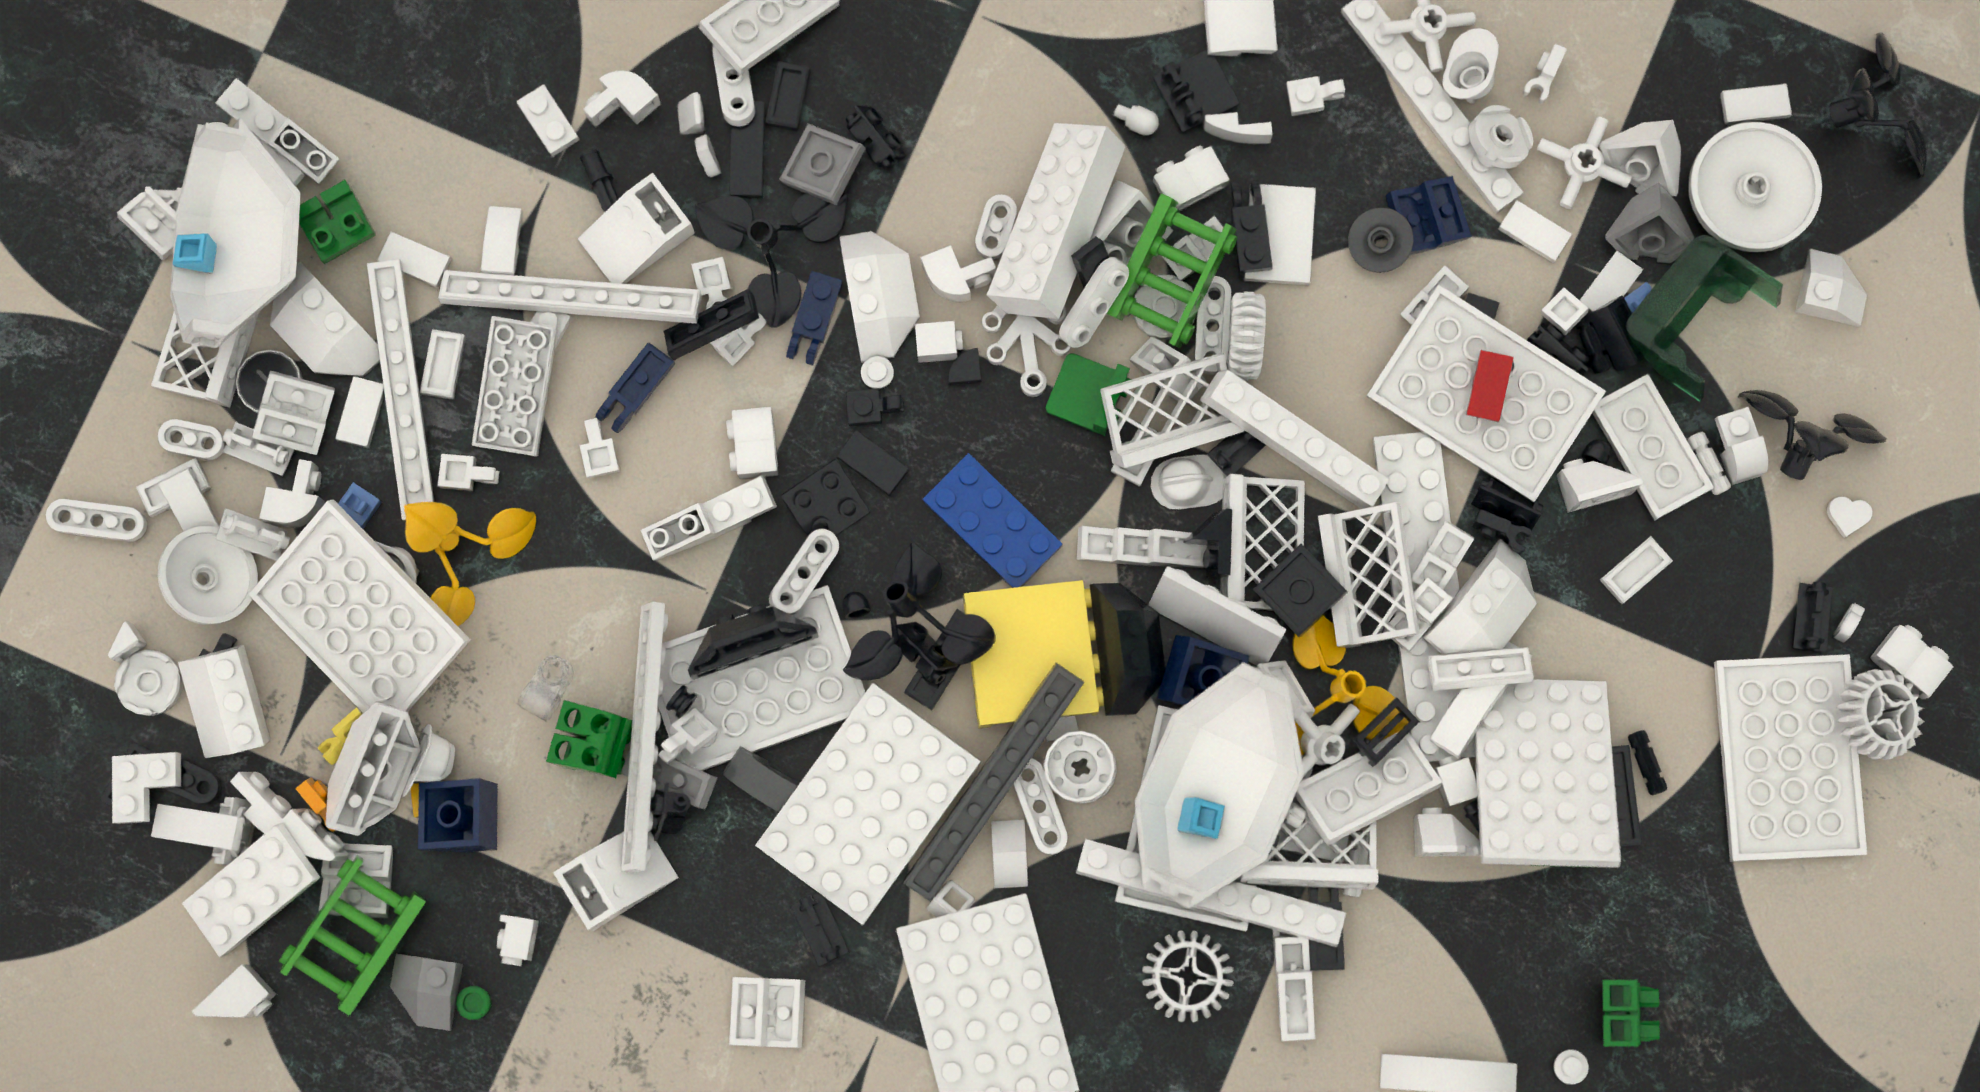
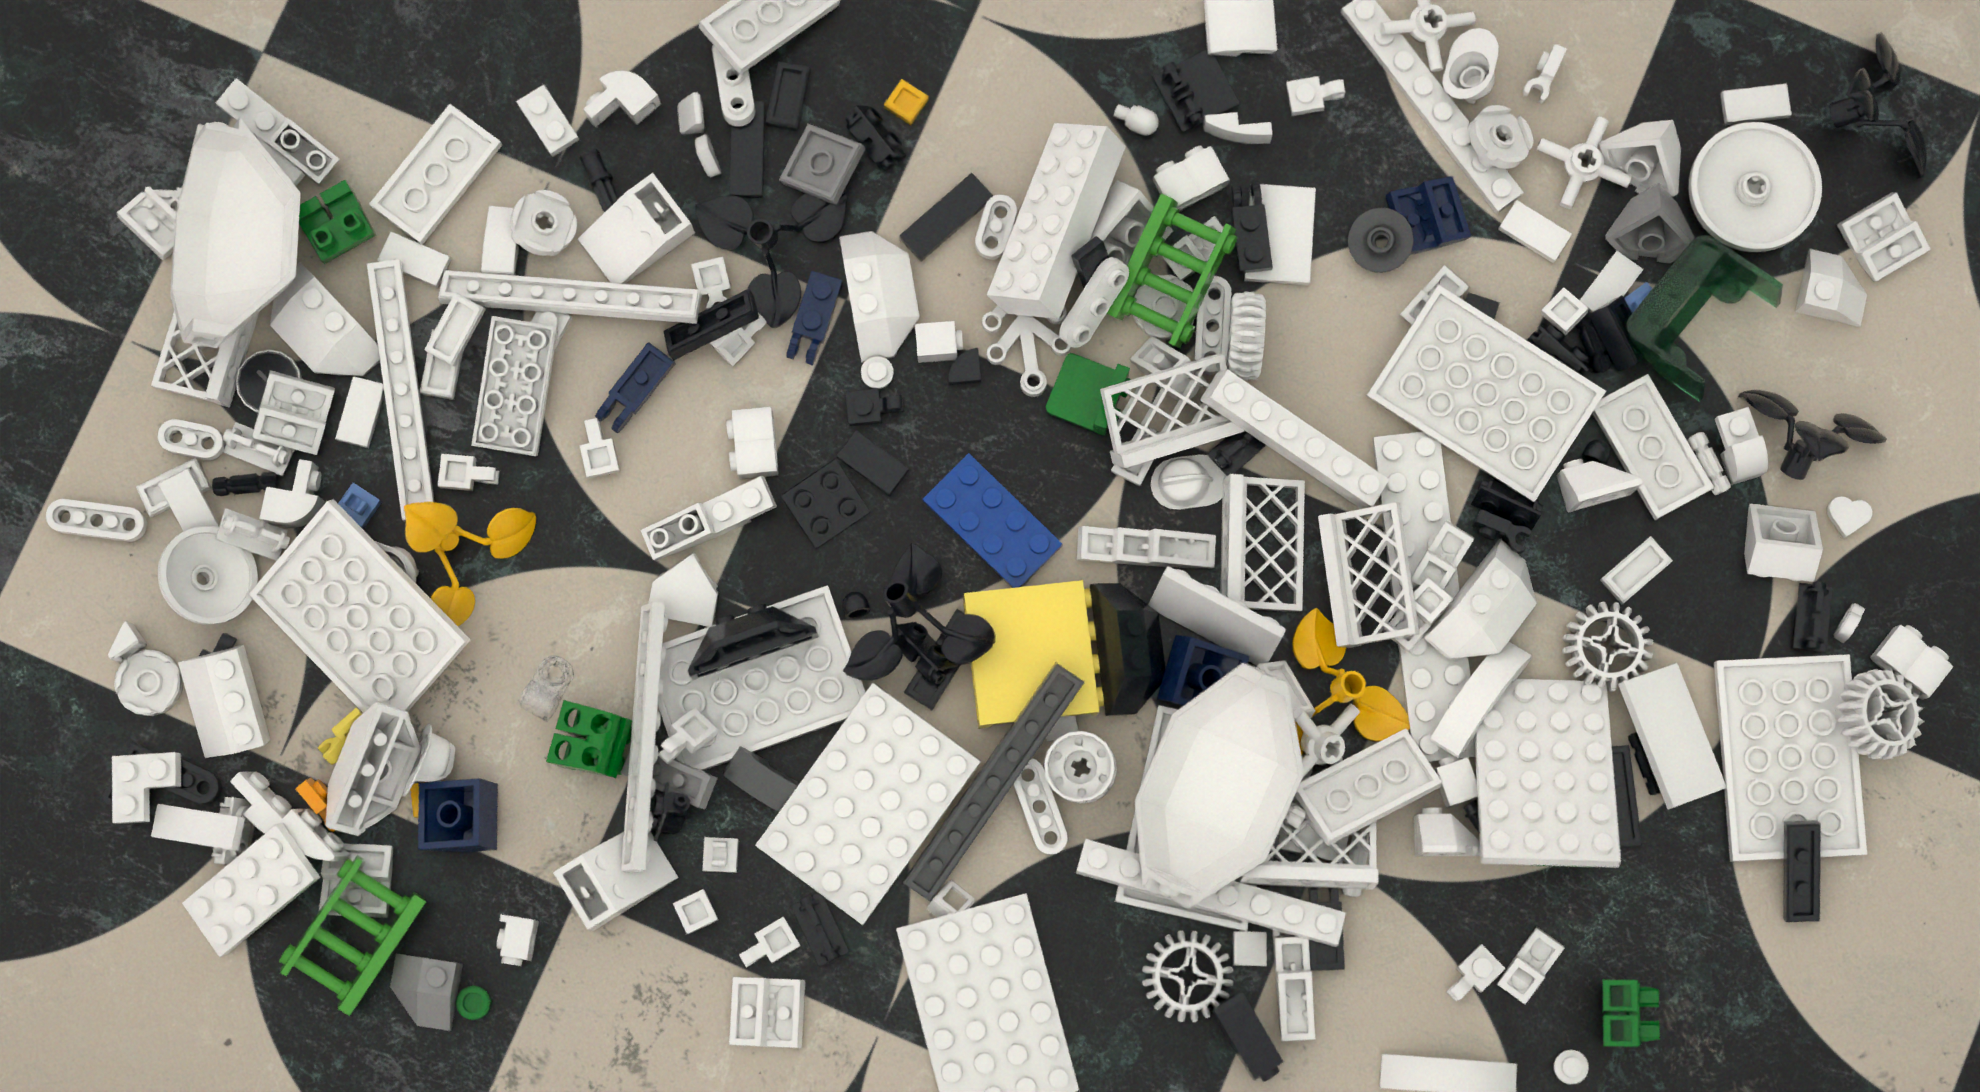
medium azure slope [173,233,217,272] -> none
white slope [192,964,276,1018] -> none
black bush [666,685,698,718] -> none
white plate [769,529,839,615] -> none
white brick [920,245,996,302] -> none
white slope [991,820,1028,889] -> none
medium azure slope [1178,797,1225,839] -> none
black slope [1183,509,1232,579] -> none
black tile [1253,544,1348,638] -> none
black tile [1349,697,1420,767] -> none
white tile [1427,647,1534,691] -> none
red tile [1466,350,1514,422] -> none
none -> black axle [212,472,279,496]
none -> white plate [369,104,502,245]
none -> white tile [424,293,486,366]
none -> white plate [510,190,577,256]
none -> white slope [649,552,719,627]
none -> white tile [673,889,718,934]
none -> white tile [702,837,739,873]
none -> white plate [739,917,800,967]
none -> yellow tile [884,79,929,125]
none -> black tile [899,173,993,262]
none -> black slope [1209,991,1284,1082]
none -> white slope [1233,931,1267,966]
none -> white plate [1447,944,1506,1001]
none -> white slope [1497,926,1565,1004]
none -> white gear [1562,602,1653,692]
none -> white tile [1618,663,1726,809]
none -> white slope [1744,504,1823,582]
none -> black tile [1783,820,1821,922]
none -> white slope [1837,192,1931,282]

